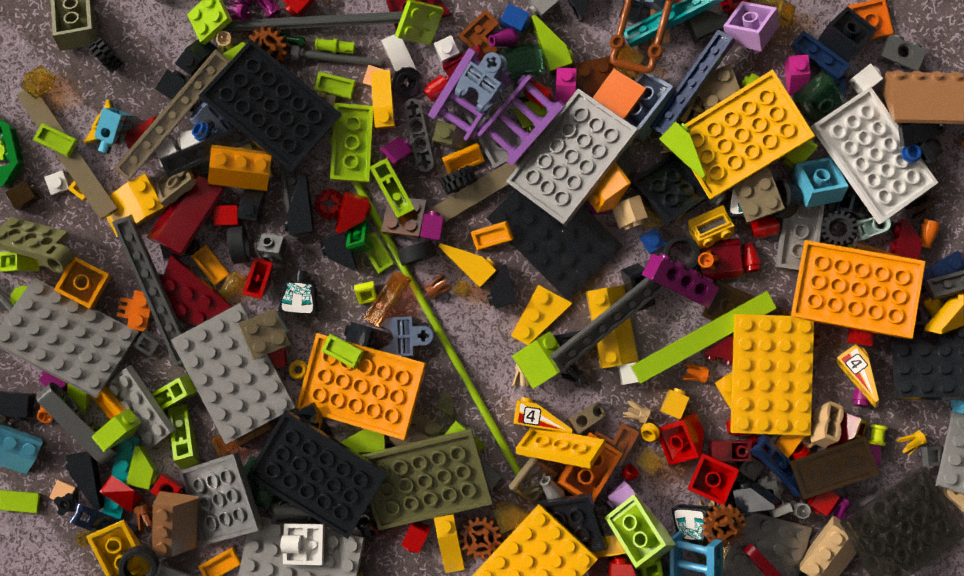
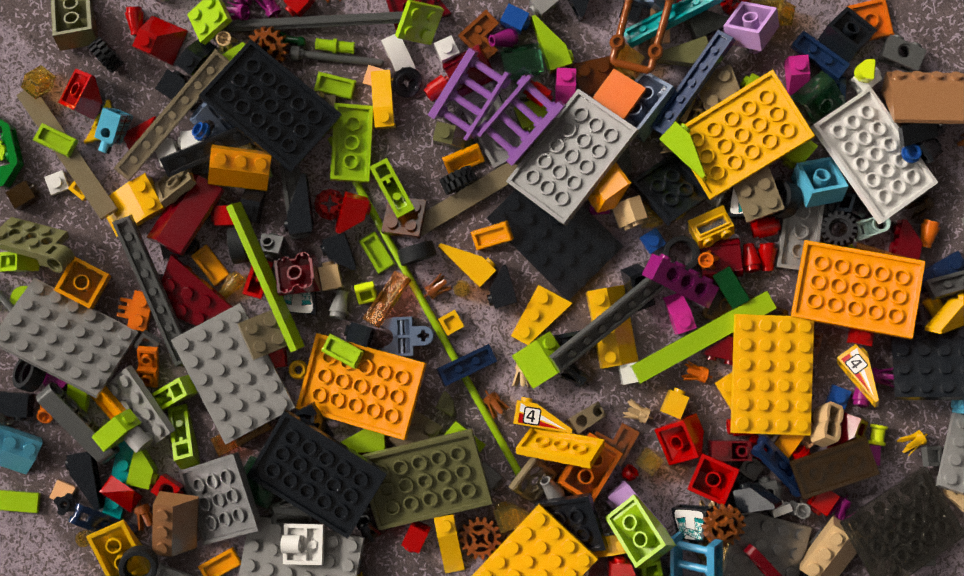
green slope [346,219,374,254] -> none
magenta slope [381,137,413,169] -> none
dark grey beam [404,98,434,173] -> none
magenta brick [420,211,444,241] -> none
sand blue piece [455,52,508,114] -> none
yellow plate [641,423,660,442] -> none
none -> black tyre [12,359,47,392]
none -> red slope [58,69,102,120]
none -> light grey brick [123,426,153,453]
none -> red cone [125,6,144,35]
none -> red slope [132,15,188,66]
none -> orange slope [136,346,159,387]
none -> lime tile [226,202,305,352]
none -> dark red slope [274,252,322,296]
none -> tan brick [318,261,343,291]
none -> light grey cone [329,290,348,320]
none -> dark blue plate [436,344,497,387]
none -> yellow plate [438,310,464,336]
none -> dark orange piece [483,390,510,420]
none -> olive slope [649,36,708,67]
none -> dark pink slope [663,293,697,334]
none -> dark green tile [713,266,751,309]
none -> red cone [758,243,777,271]
none -> blue plate [825,385,852,410]
none -> neon yellow brick [854,59,876,83]
none -> magenta piece [871,368,894,388]

